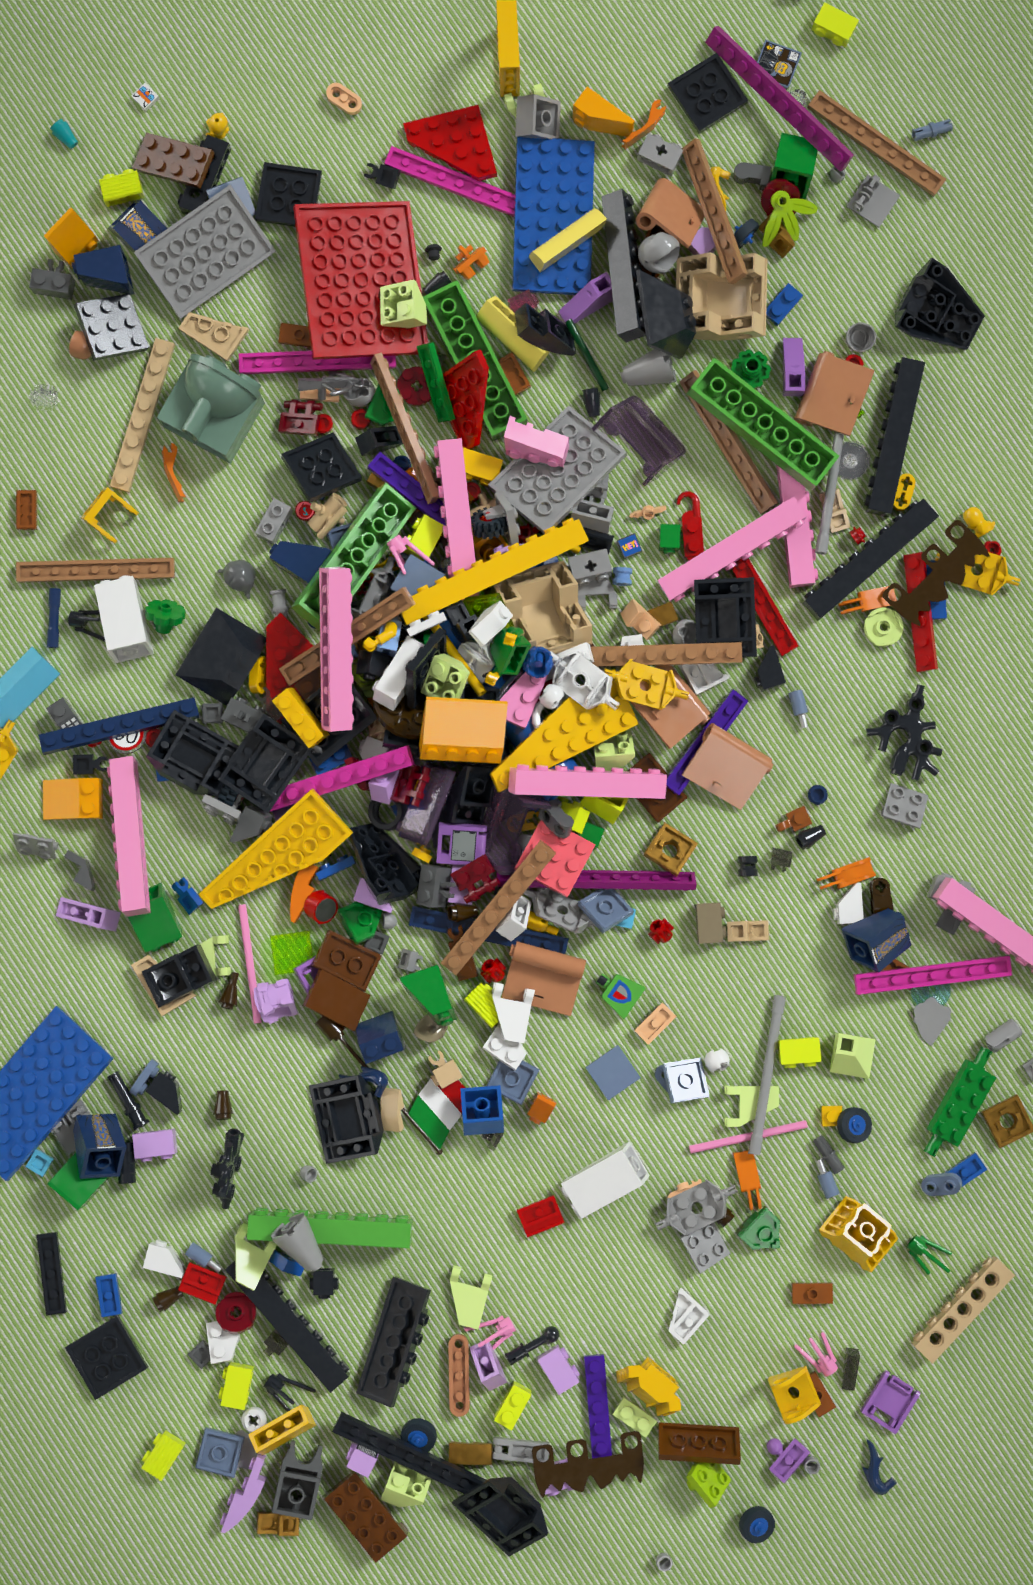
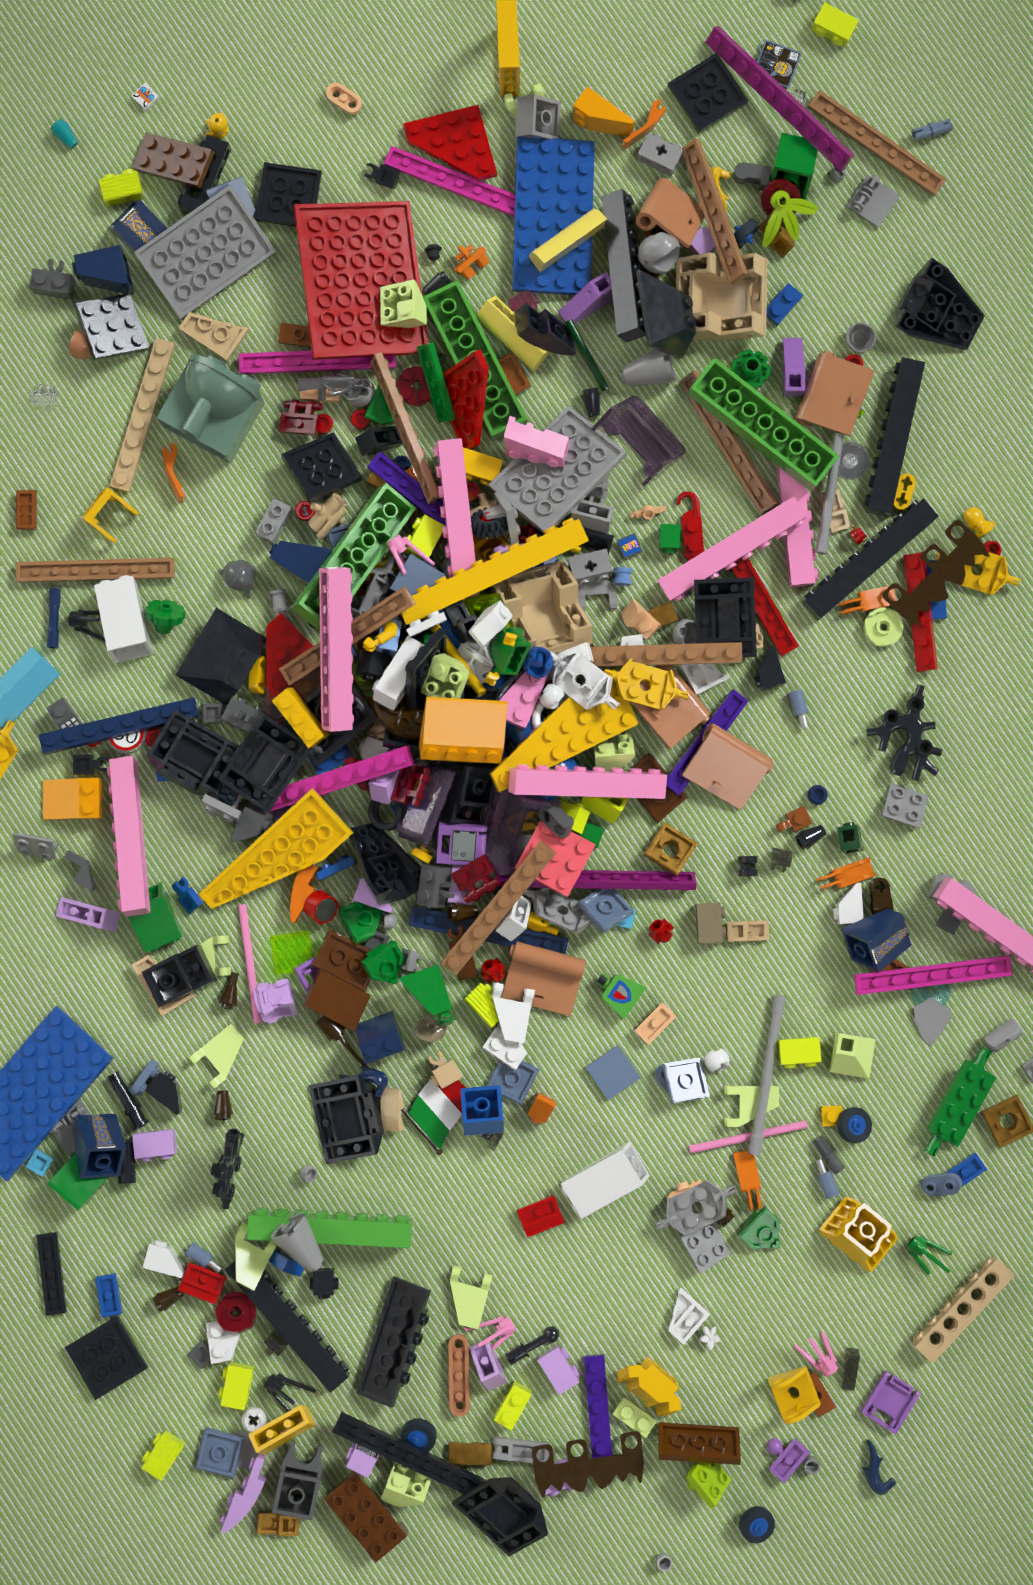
light orange slope [44,207,99,269] -> none
dark orange plate [792,1282,833,1304] -> none
none -> yellowish green flag [189,1024,244,1089]
none -> green plate [361,940,404,984]
none -> white plant [700,1326,720,1350]
none -> dark green brick [838,822,864,854]

